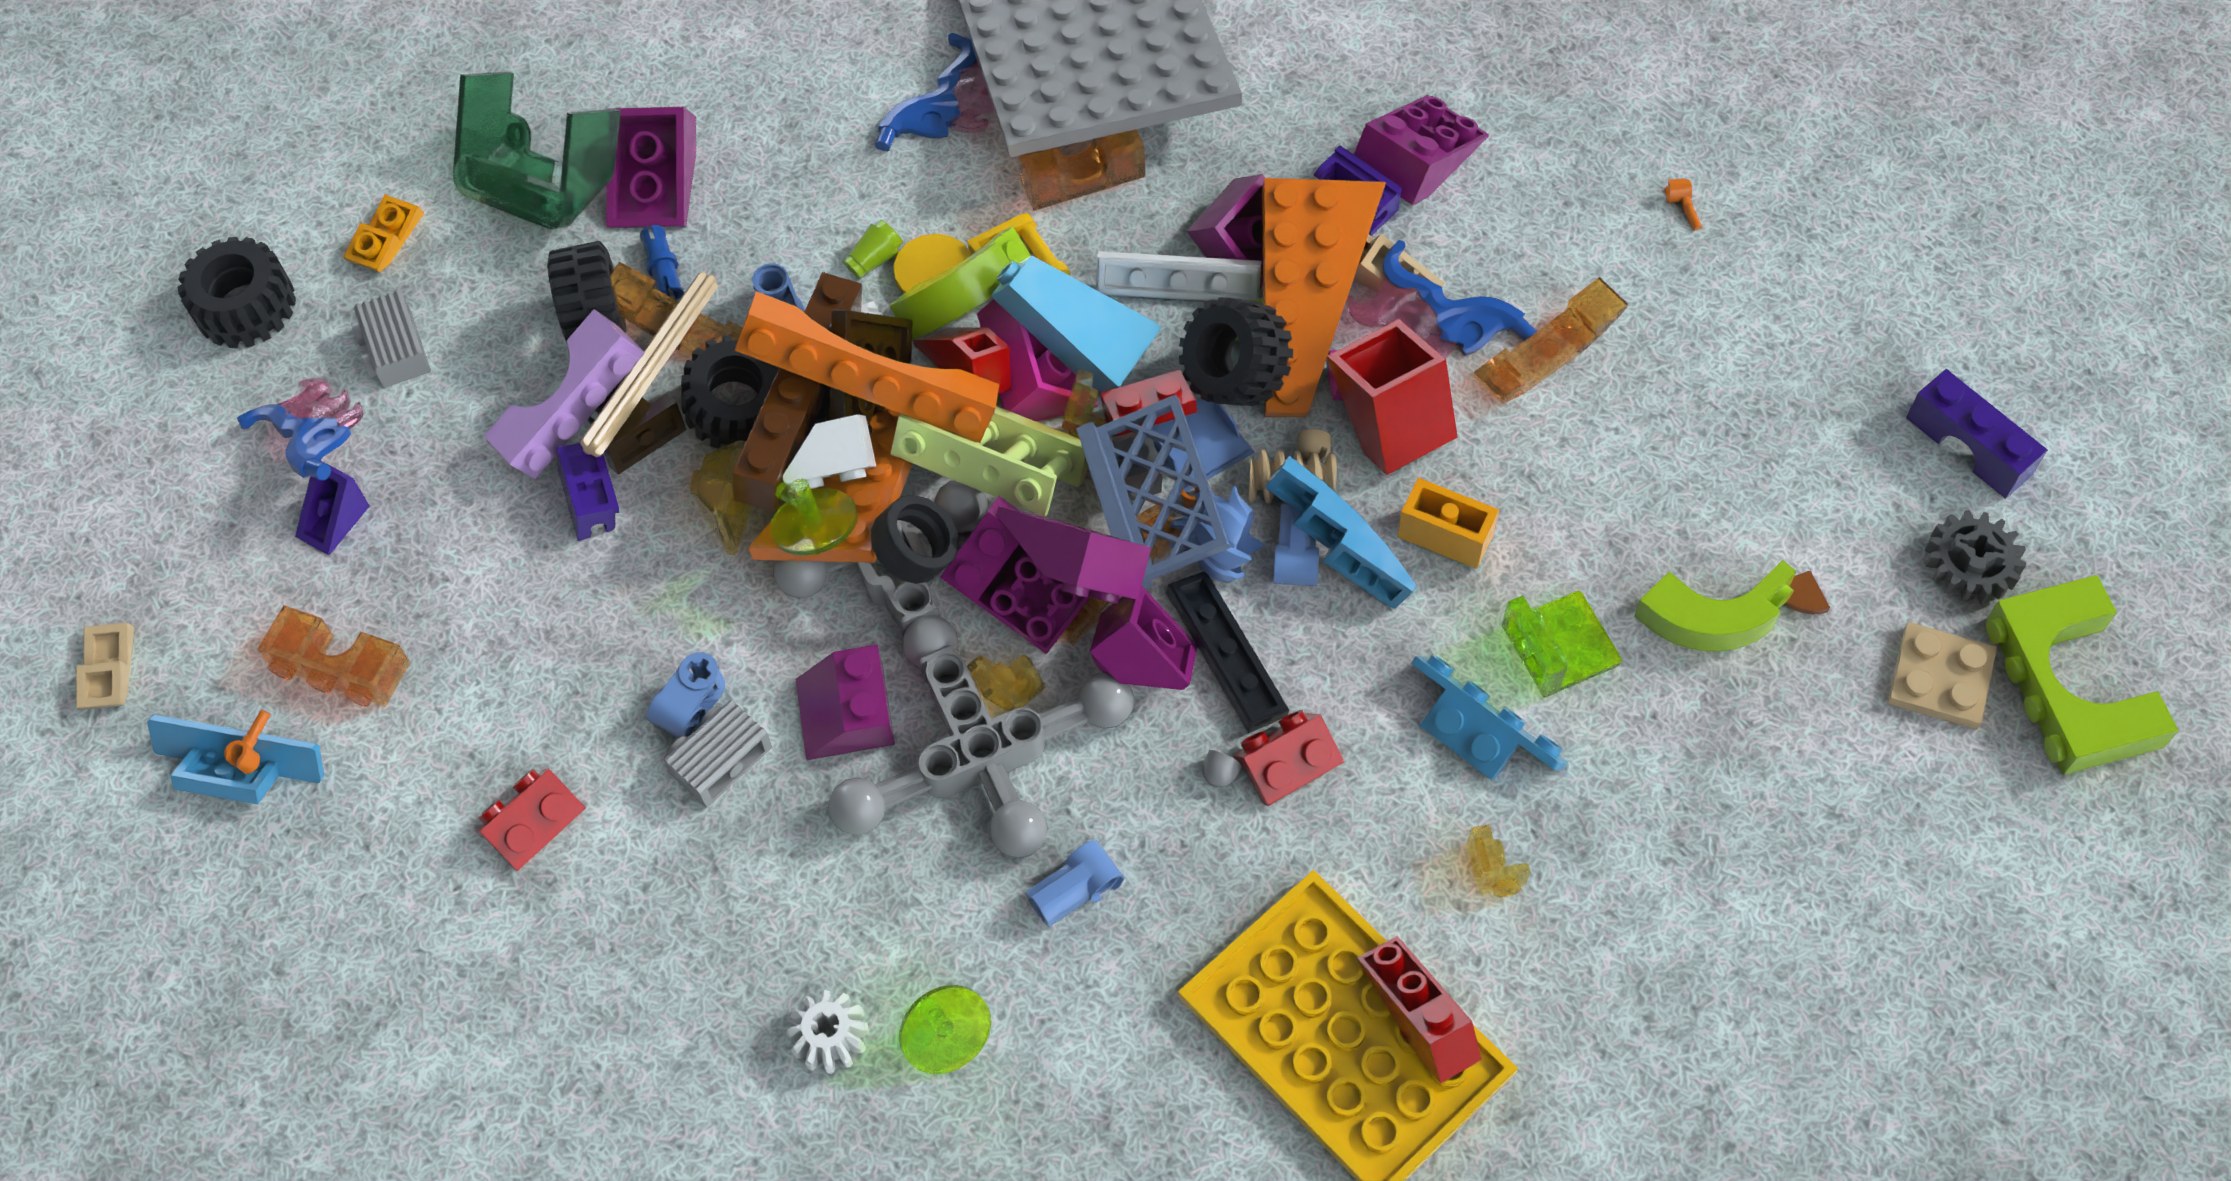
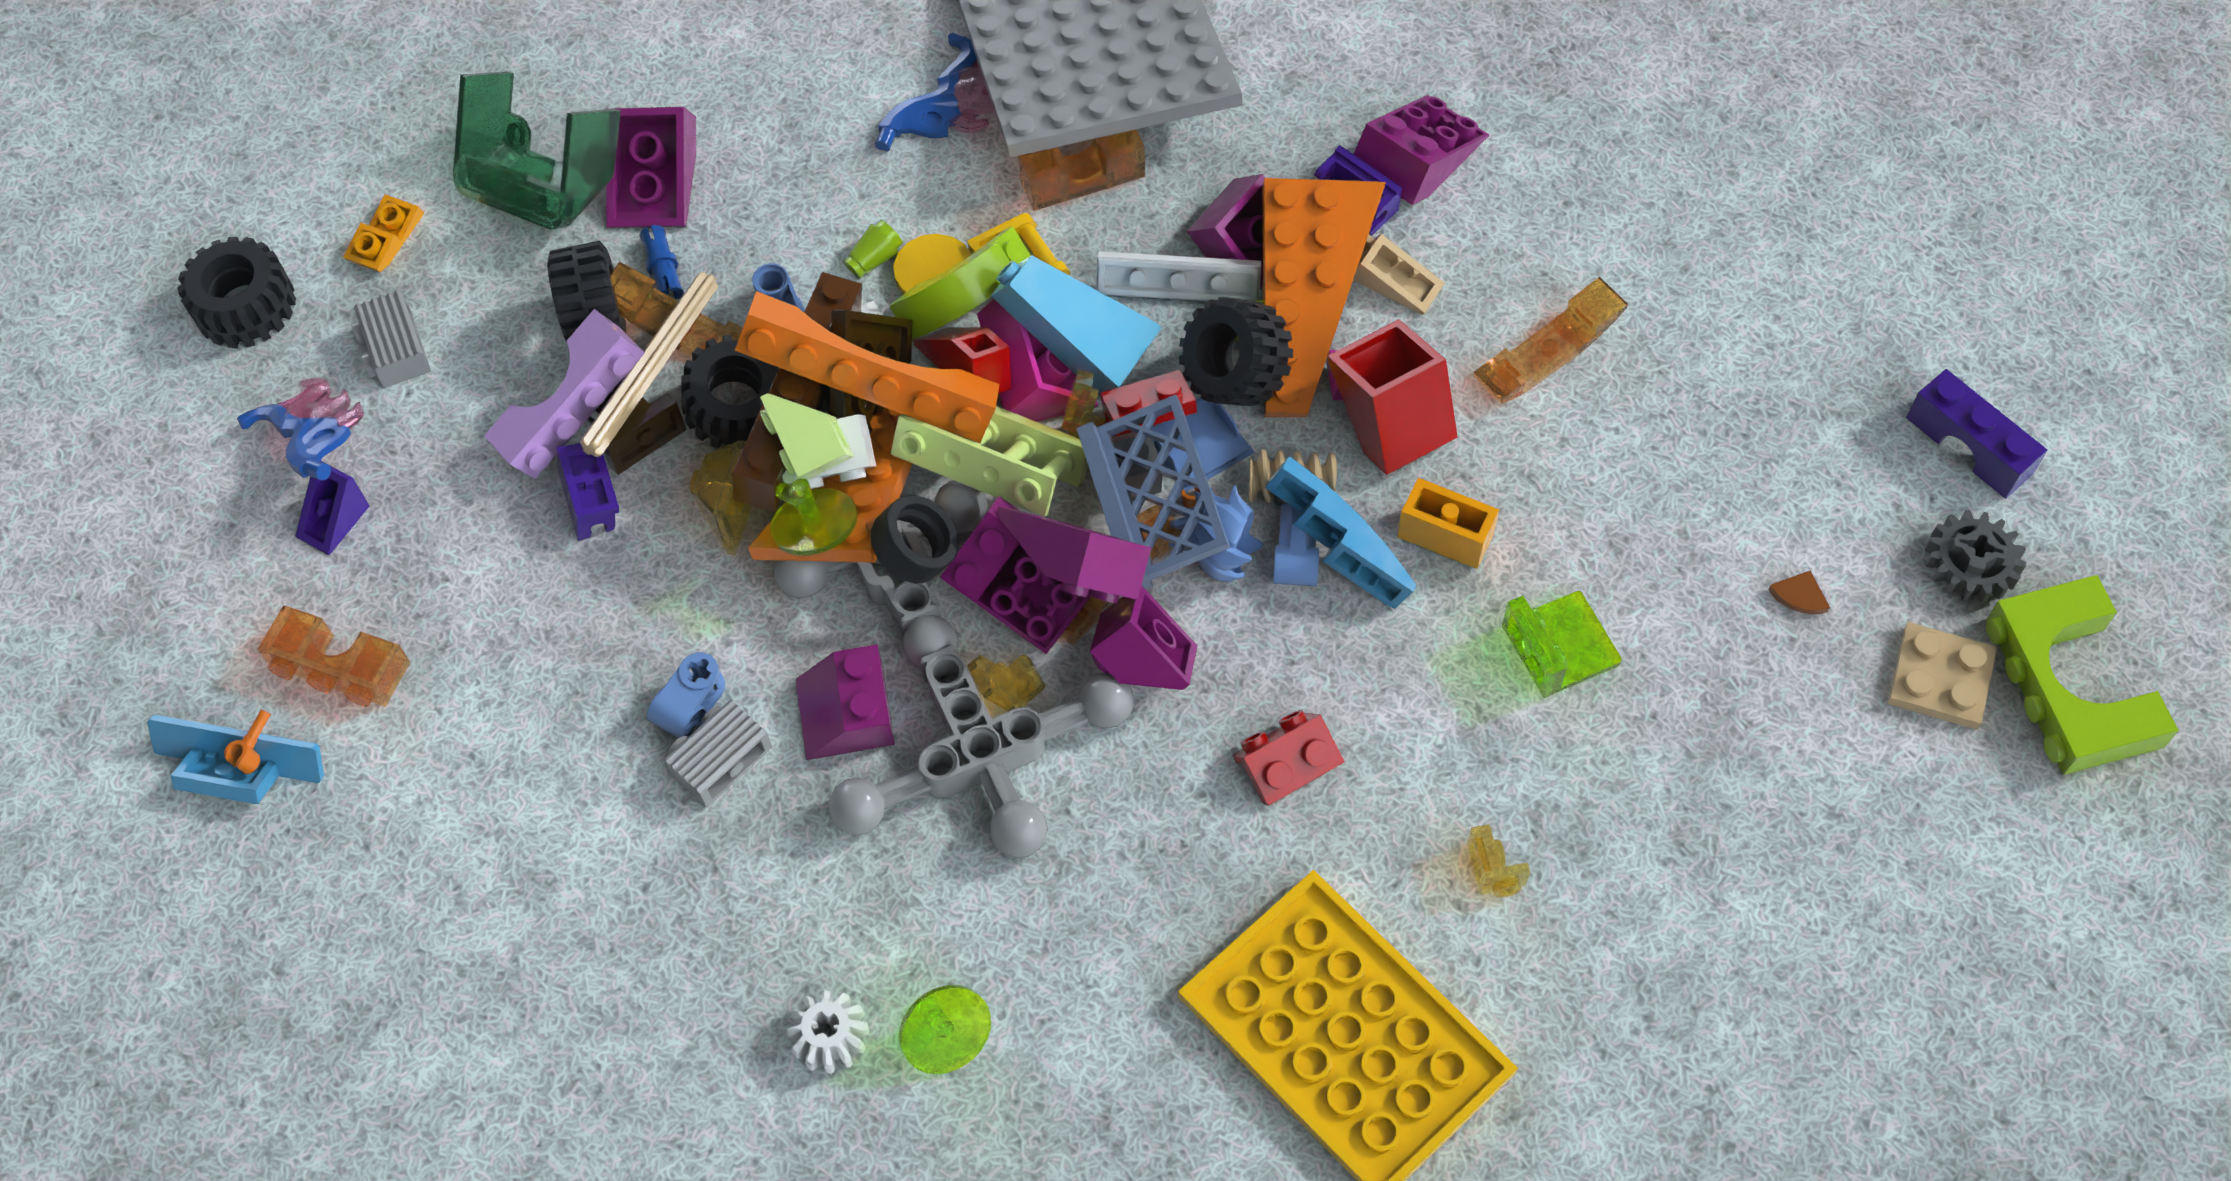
tan slope [76,623,134,710] -> none
bracket [475,768,586,871] -> none
medium blue piece [1026,840,1125,927] -> none
black tile [1166,571,1290,733] -> none
light grey hinge [1203,750,1242,787] -> none
tan hinge [1297,429,1331,463] -> none
piece [1347,240,1537,359] -> none
red slope [1357,936,1482,1083] -> none
dark azure bracket [1411,654,1568,780] -> none
lime arch [1634,560,1796,652] -> none
orange hand [1665,178,1703,231] -> none
none -> yellowish green slope [760,393,854,480]

